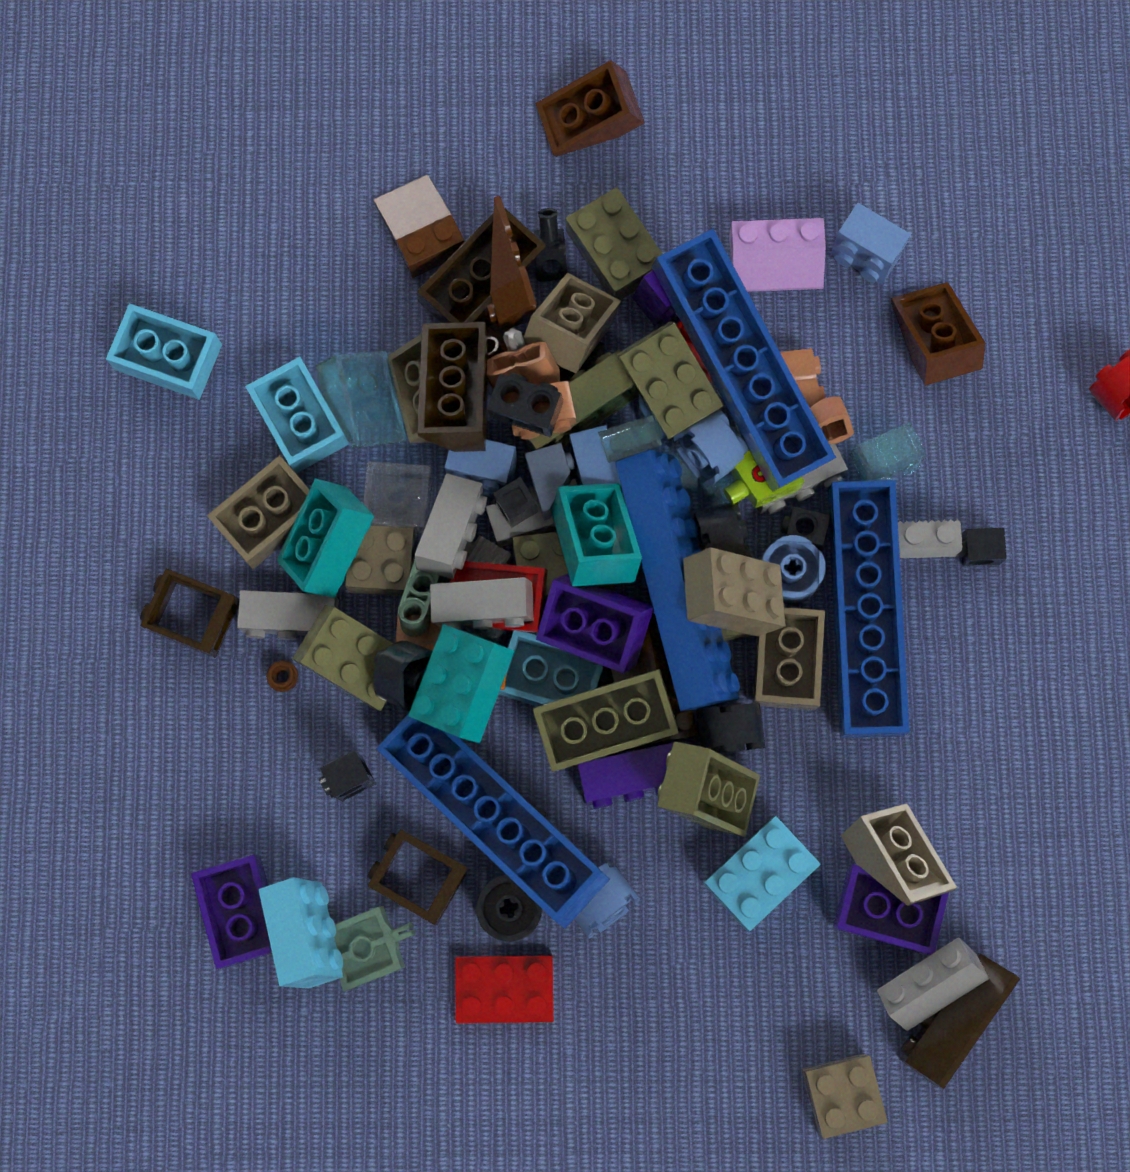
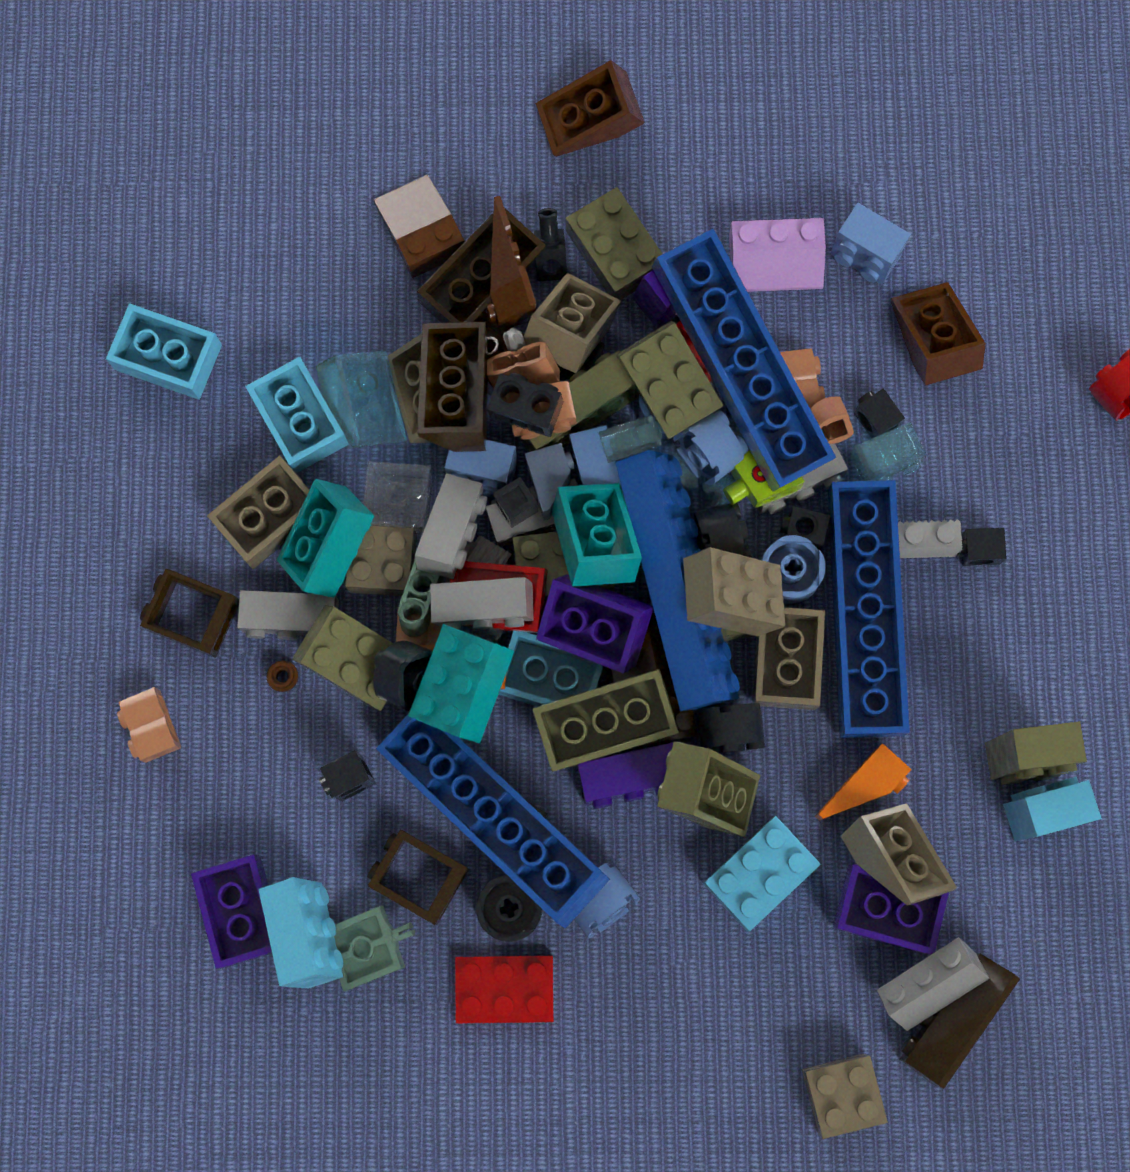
none -> nougat brick [117,687,181,763]
none -> orange slope [815,743,912,821]
none -> black brick [854,388,905,443]
none -> olive brick [985,721,1087,785]
none -> medium azure brick [1003,776,1102,841]

